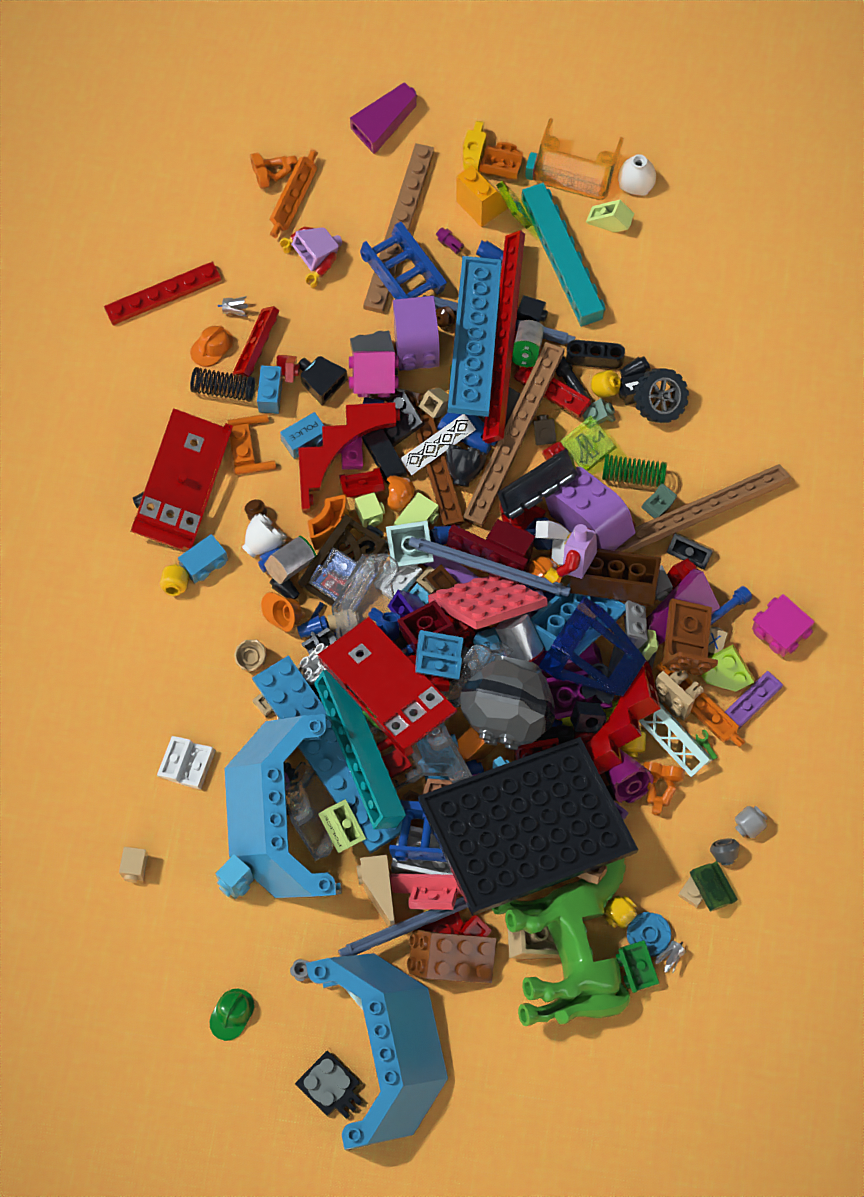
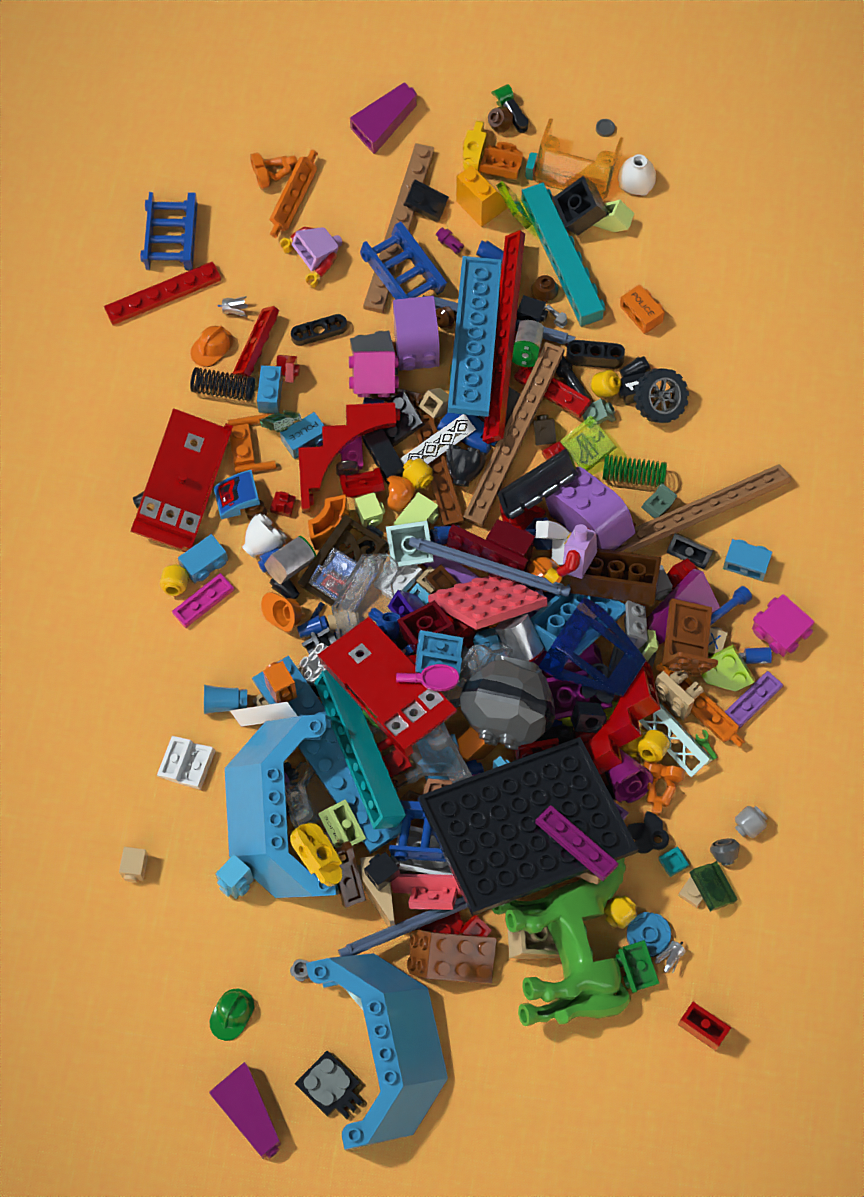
tan hair [234,639,267,671] -> none
black torso [298,356,348,406] -> none
none -> blue fence [140,192,198,270]
none -> dark pink tile [172,573,234,629]
none -> dark azure plant [204,684,247,714]
none -> magenta slope [209,1062,281,1159]
none -> slope [213,470,260,520]
none -> white sticker [230,702,297,727]
none -> clear green plate [259,410,302,432]
none -> orange brick [263,661,297,703]
none -> red tile [270,491,296,518]
none -> yellow piece [290,823,342,887]
none -> black beam [291,314,347,346]
none -> plate [333,841,366,908]
none -> clear smoke piece [336,460,359,476]
none -> black brick [364,852,400,891]
none -> dark pink piece [396,664,459,691]
none -> black plate [403,179,449,223]
none -> yellow head [403,458,433,489]
none -> reddish brown cone [488,106,513,133]
none -> piece [491,84,528,133]
none -> reddish brown cone [531,275,558,301]
none -> magenta tile [535,805,619,881]
none -> light grey hand [546,305,567,328]
none -> black brick [553,175,609,236]
none -> dark grey piece [596,119,615,137]
none -> orange brick [620,284,665,334]
none -> black plate [627,811,669,854]
none -> yellow head [638,730,670,762]
none -> teal tile [658,846,689,877]
none -> red brick [678,1001,731,1051]
none -> dark azure brick [723,539,772,581]
none -> blue piece [739,647,772,664]

